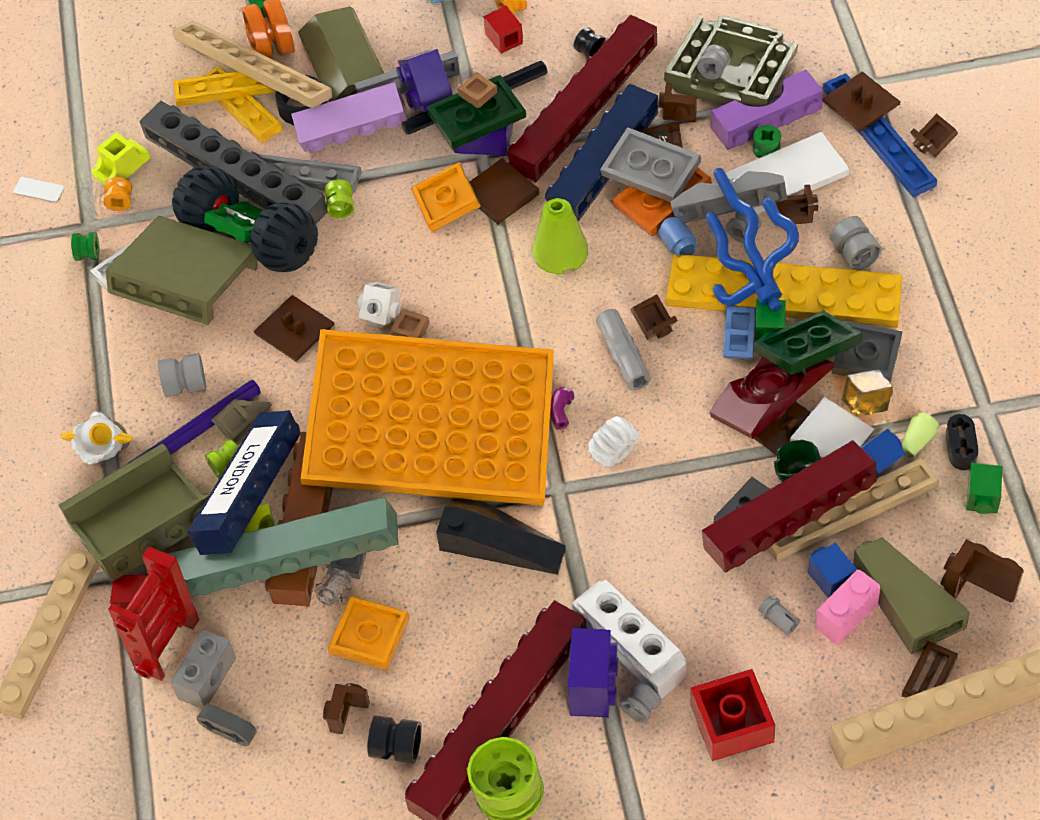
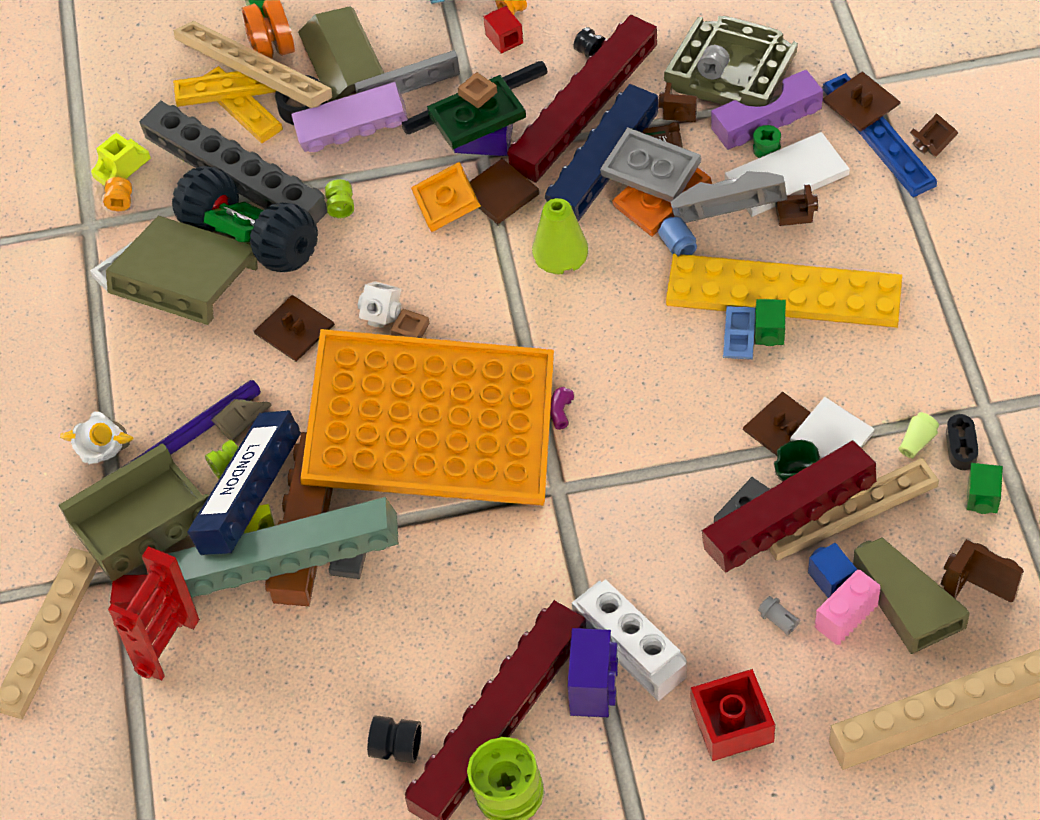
white sticker [13,177,65,202] -> none
green wheel [71,232,100,261] -> none
light grey wheel [158,353,206,397] -> none
light grey brick [171,629,236,709] -> none
dark grey beam [197,704,257,746] -> none
light grey tile [253,154,362,193] -> none
clear brick [314,564,354,606] -> none
reddish brown bracket [323,683,370,734] -> none
light orange plate [328,596,410,671] -> none
dark purple brick [396,49,453,112] -> none
black wedge [436,498,566,575] -> none
white gear [588,416,639,468] -> none
light grey axle [596,309,651,390] -> none
light grey wheel [620,682,662,723] -> none
reddish brown bracket [630,294,678,340] -> none
blue plant [705,168,799,312] -> none
dark red slope [709,356,834,439] -> none
light grey wheel [726,212,762,243] -> none
dark green plate [754,310,862,375] -> none
light grey wheel [830,216,882,270] -> none
dark grey plate [832,320,903,385] -> none
clear yellow brick [842,370,893,417] -> none
blue brick [861,429,906,475] -> none
reddish brown tile [901,641,958,698] -> none

